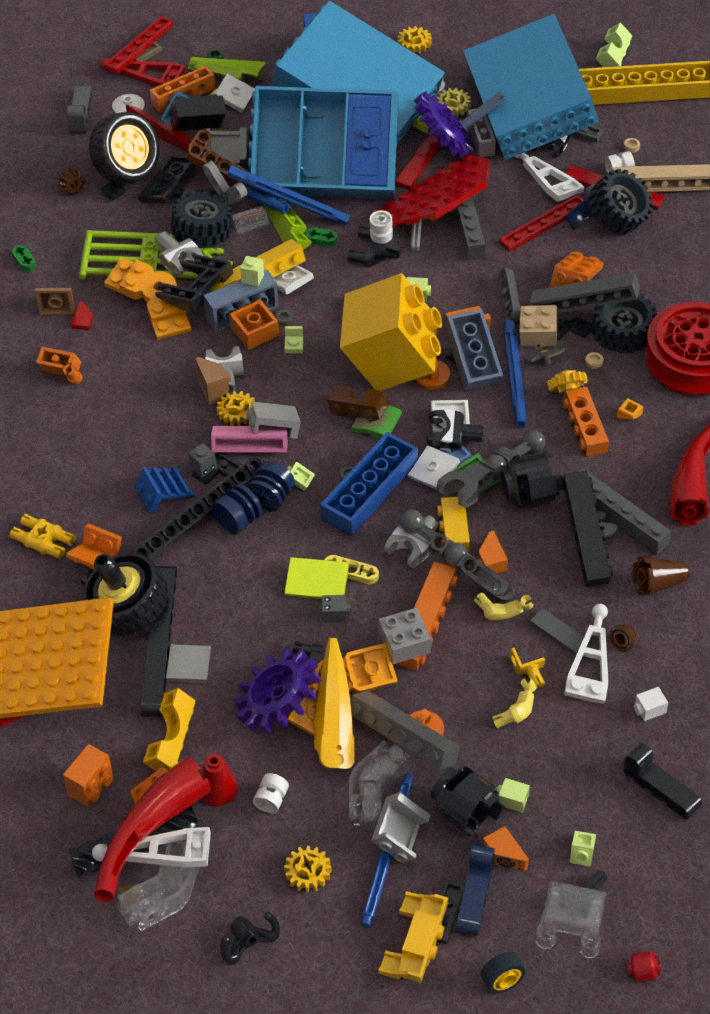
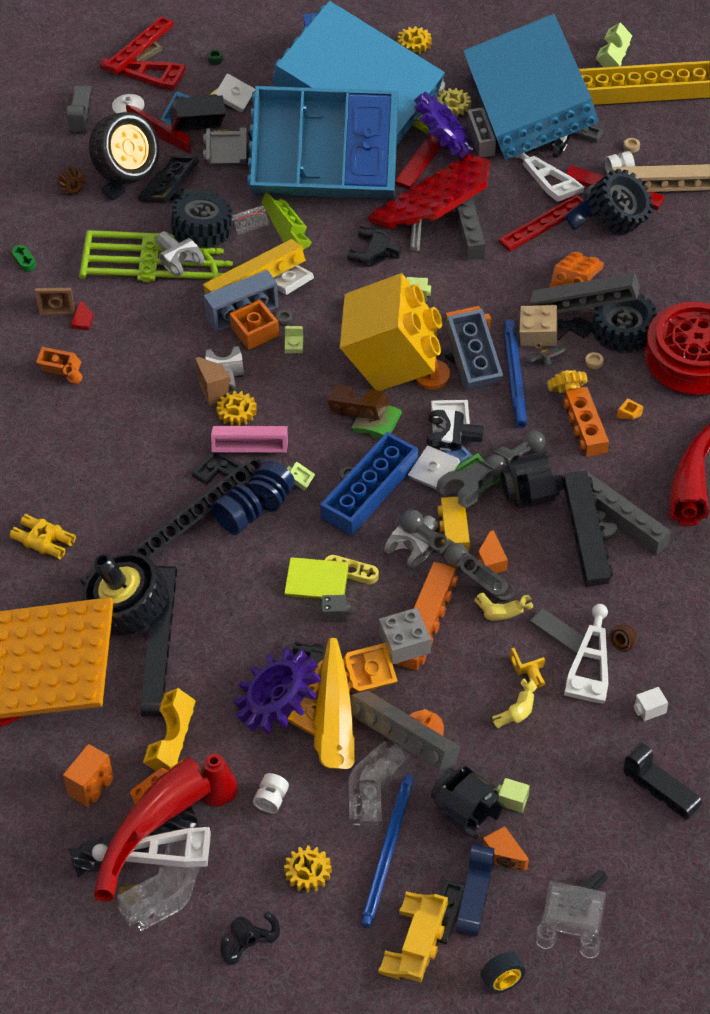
orange bracket [66,524,122,570] -> none
light orange plate [104,257,191,340] -> none
blue plate [134,466,196,513] -> none
orange brick [150,66,216,113] -> none
black wedge [155,254,233,313] -> none
light grey tile [166,644,211,683] -> none
dark orange beam [187,129,246,186] -> none
lime wedge [188,57,266,82] -> none
dark grey brick [188,443,217,478] -> none
light grey beam [203,161,248,207] -> none
blue piece [227,165,350,225] -> none
yellowish green brick [240,256,264,287] -> none
blue pin [245,186,290,214] -> none
light grey panel [246,402,301,439] -> none
green beam [305,228,338,247] -> none
white wheel [369,210,393,244] -> none
light grey panel [371,792,431,863] -> none
sand blue pin [460,90,506,131] -> none
dark grey beam [499,267,521,323] -> none
yellowish green bracket [570,831,596,866] -> none
red head [627,951,661,982] -> none
reddish brown cone [632,556,690,596] -> none

